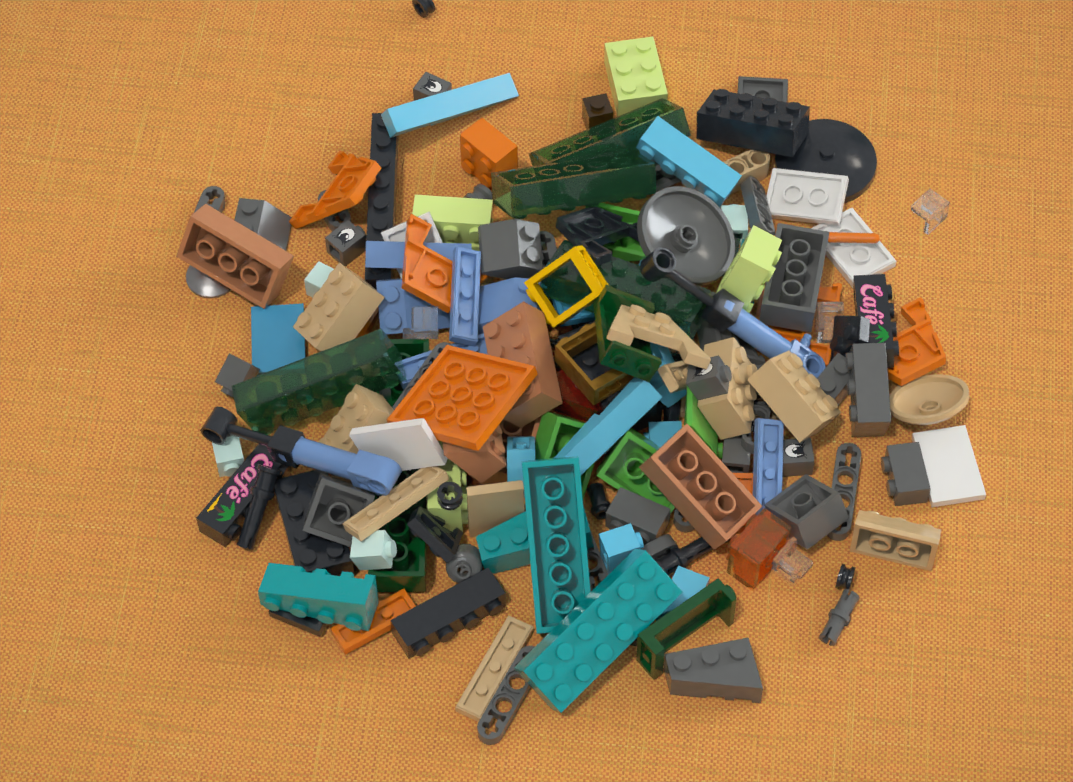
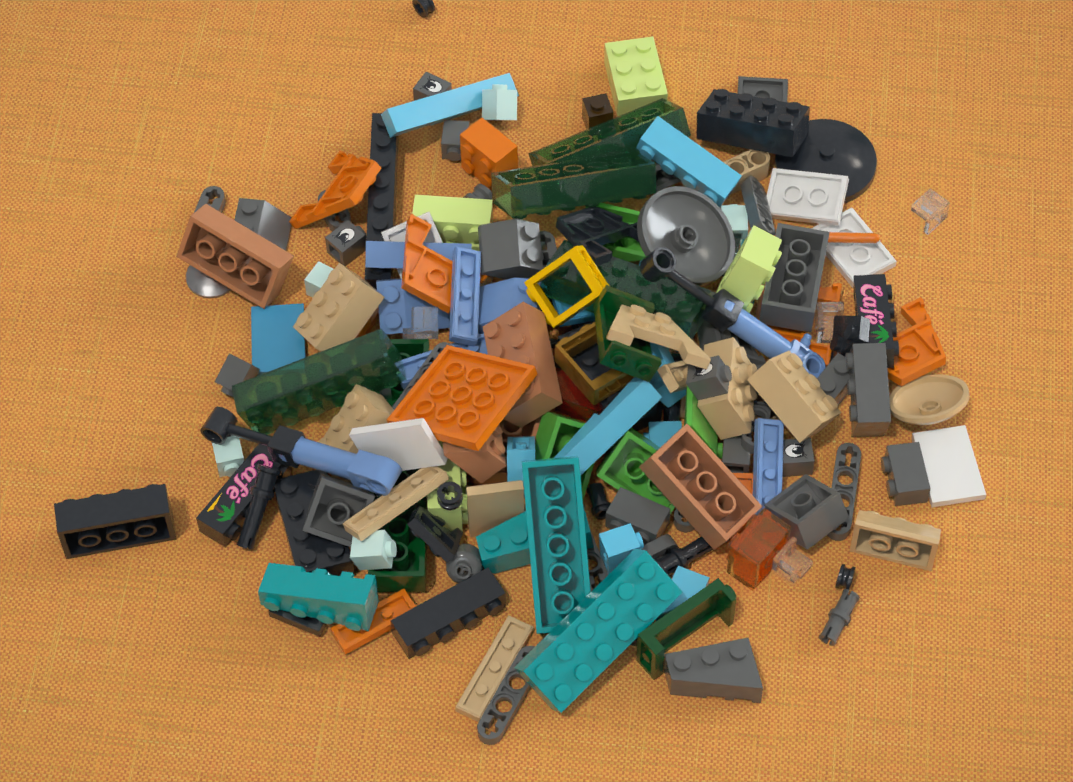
none -> black brick [54,484,177,559]
none -> dark grey brick [441,120,470,161]
none -> light aqua brick [482,84,517,120]

